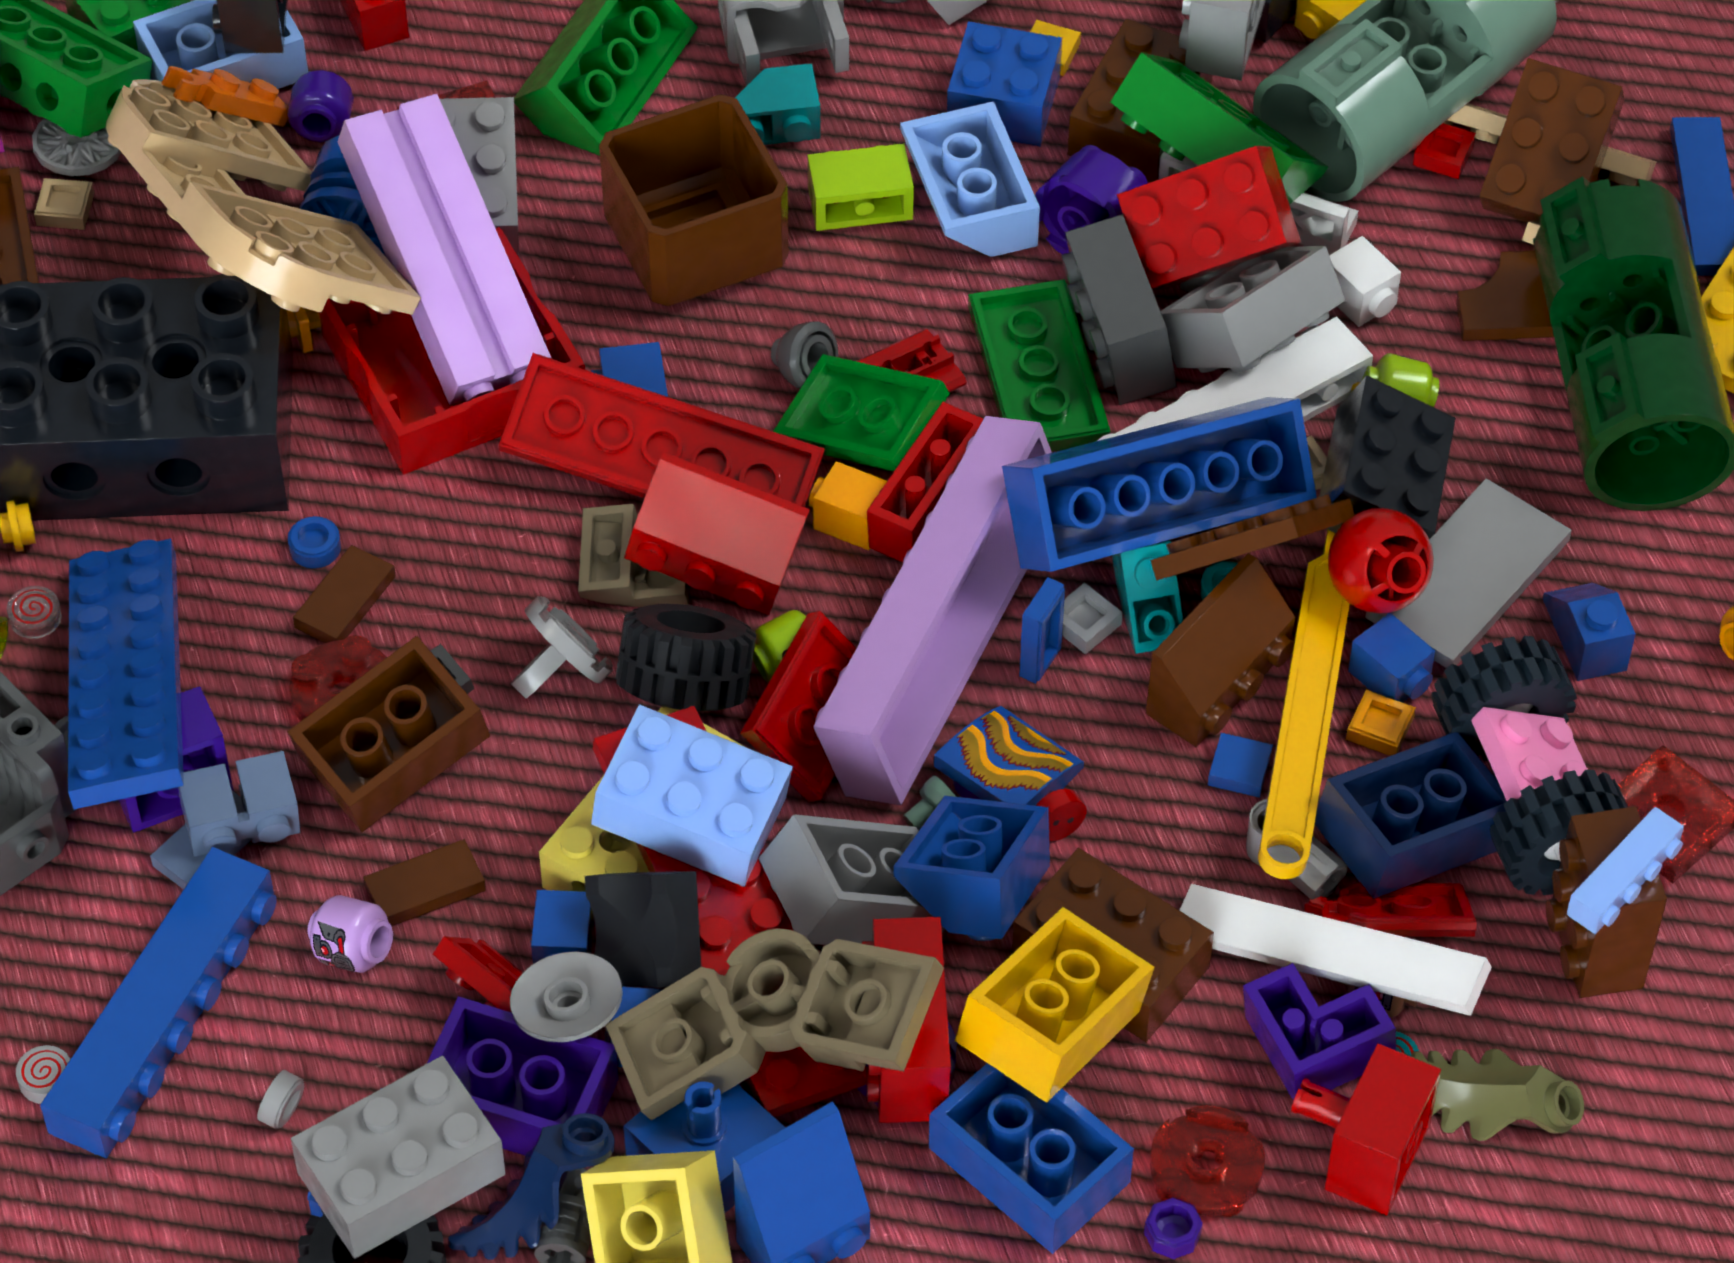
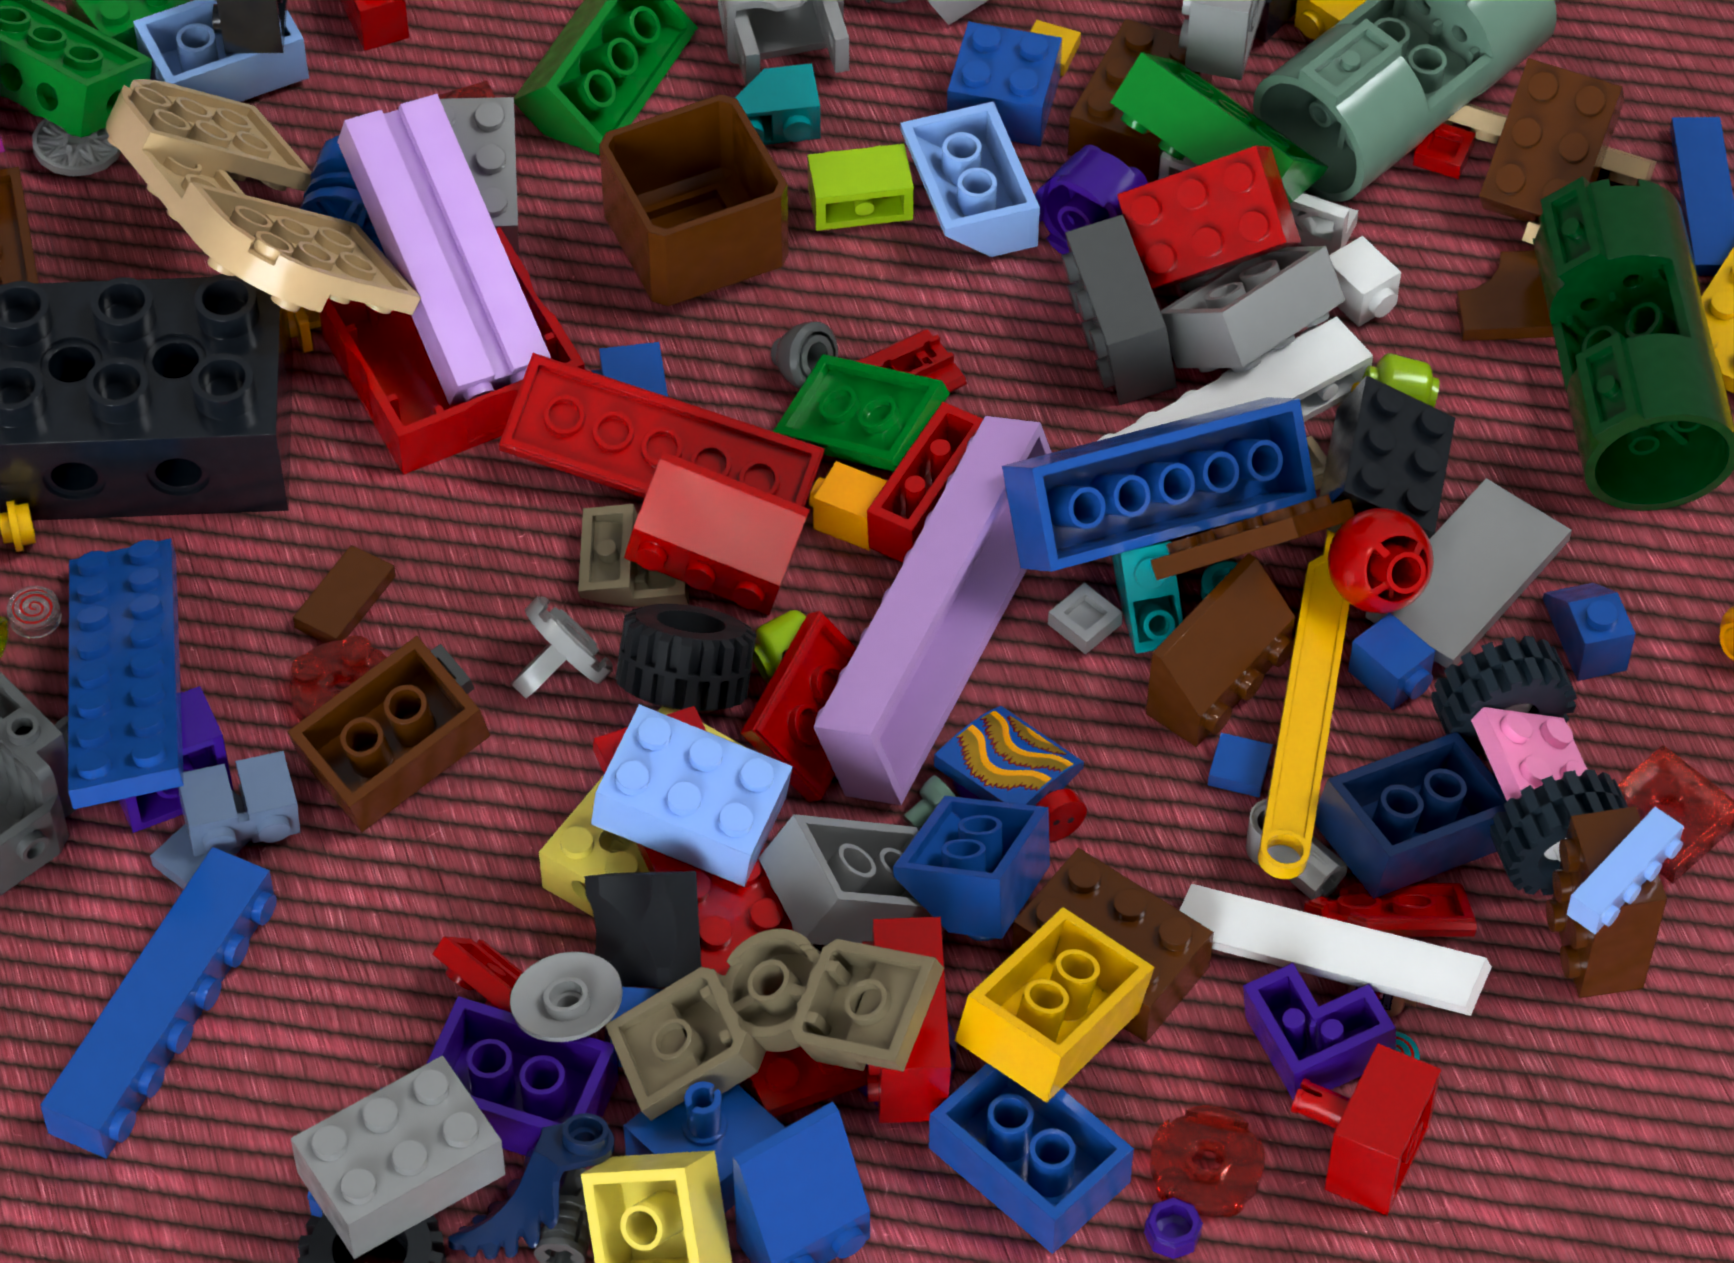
light grey tile [16,1045,70,1104] -> none
tan tile [34,178,94,230] -> none
orange plate [162,66,288,127] -> none
light grey tile [257,1070,304,1129] -> none
dark purple head [287,70,354,142] -> none
blue tile [288,516,341,568] -> none
lavender head [308,895,393,973] -> none
reddish brown tile [363,839,486,926] -> none
blue brick [531,890,594,964] -> none
green tile [968,279,1111,452] -> none
blue tile [1019,577,1065,684] -> none
light orange tile [1346,690,1416,756] -> none
olive plant [1403,1049,1584,1141] -> none

